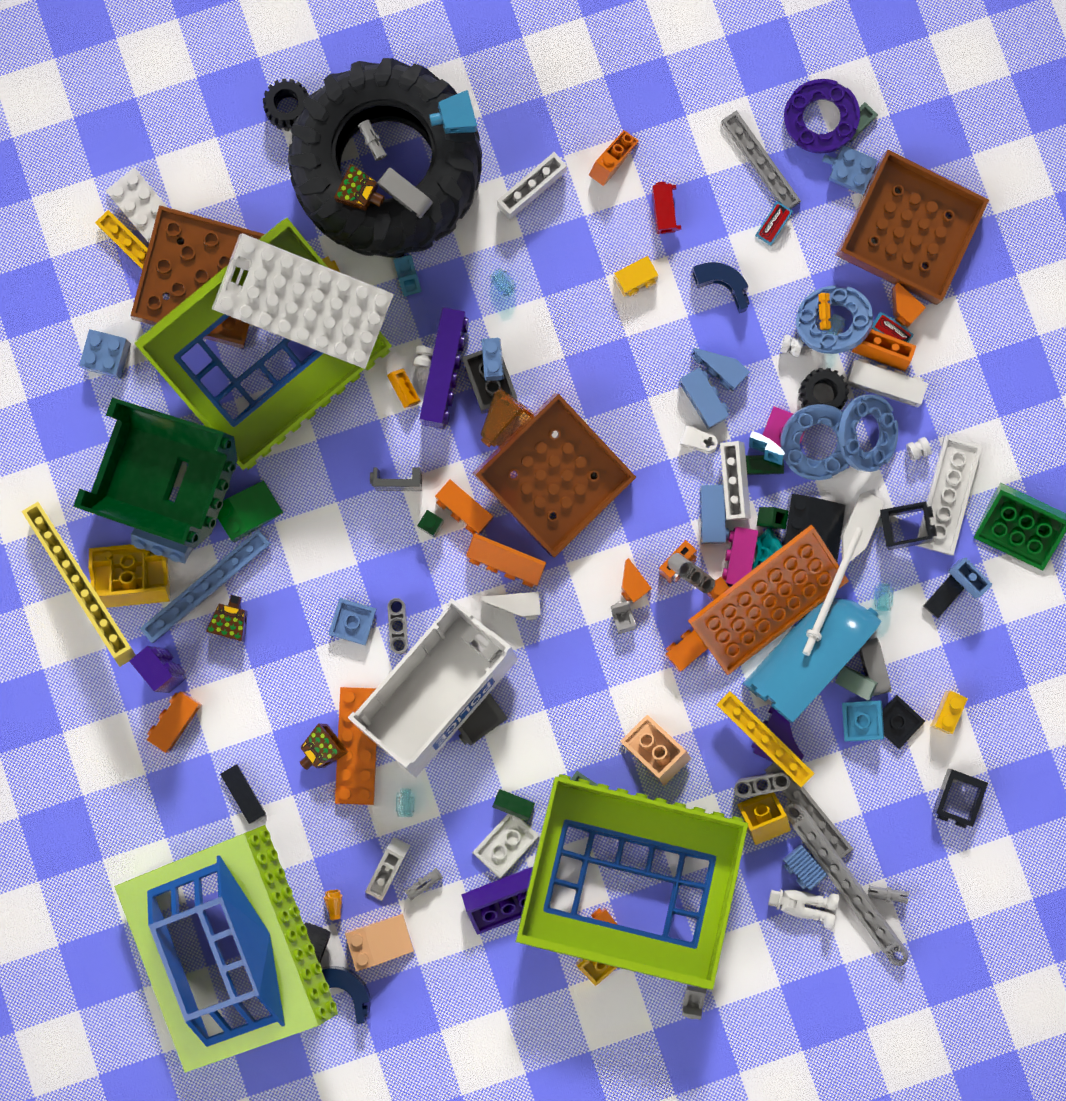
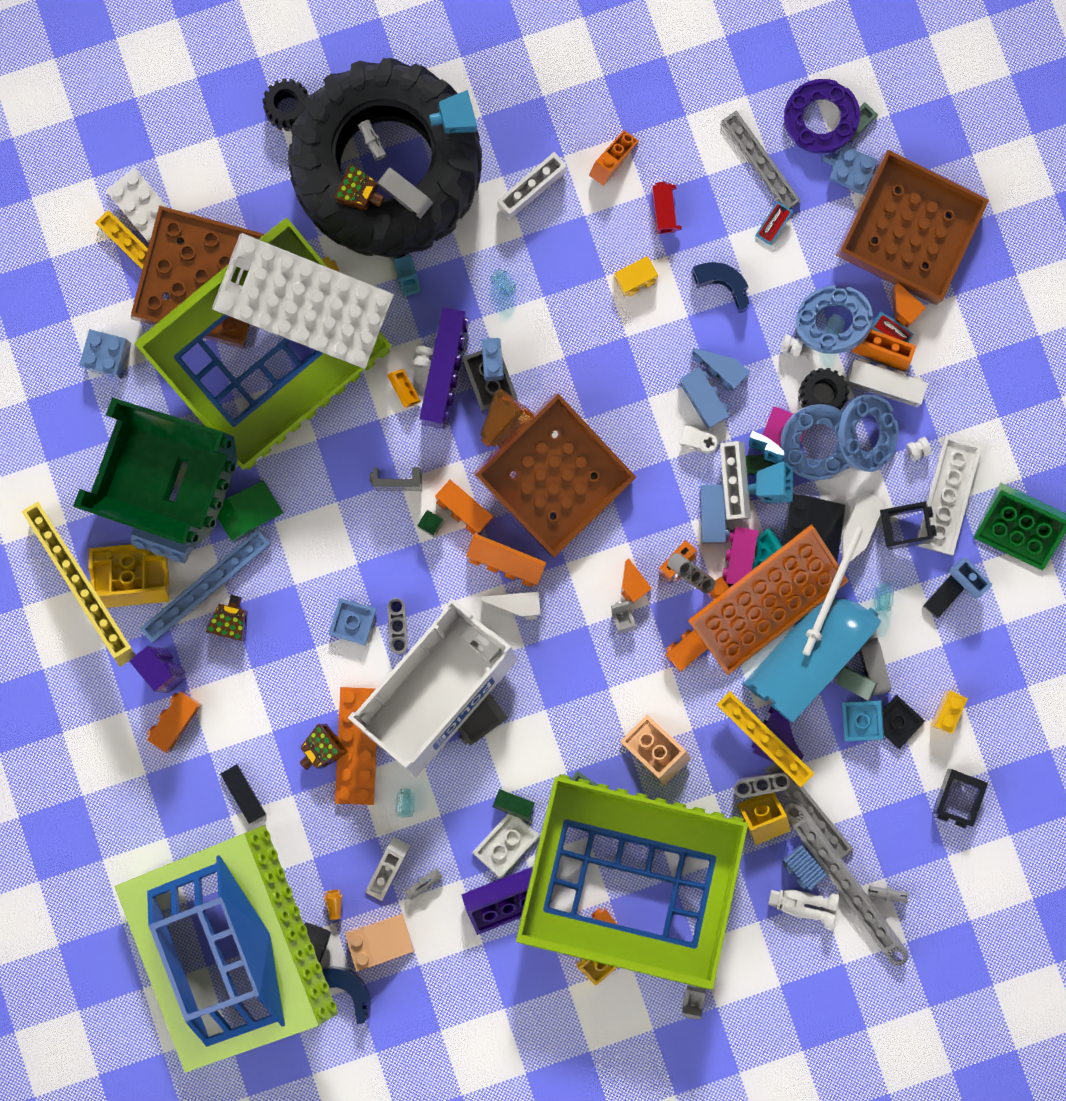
dark green brick [756,507,789,530] -> none
light orange axle [818,293,831,331] -> none
none -> dark azure torso [748,461,793,503]

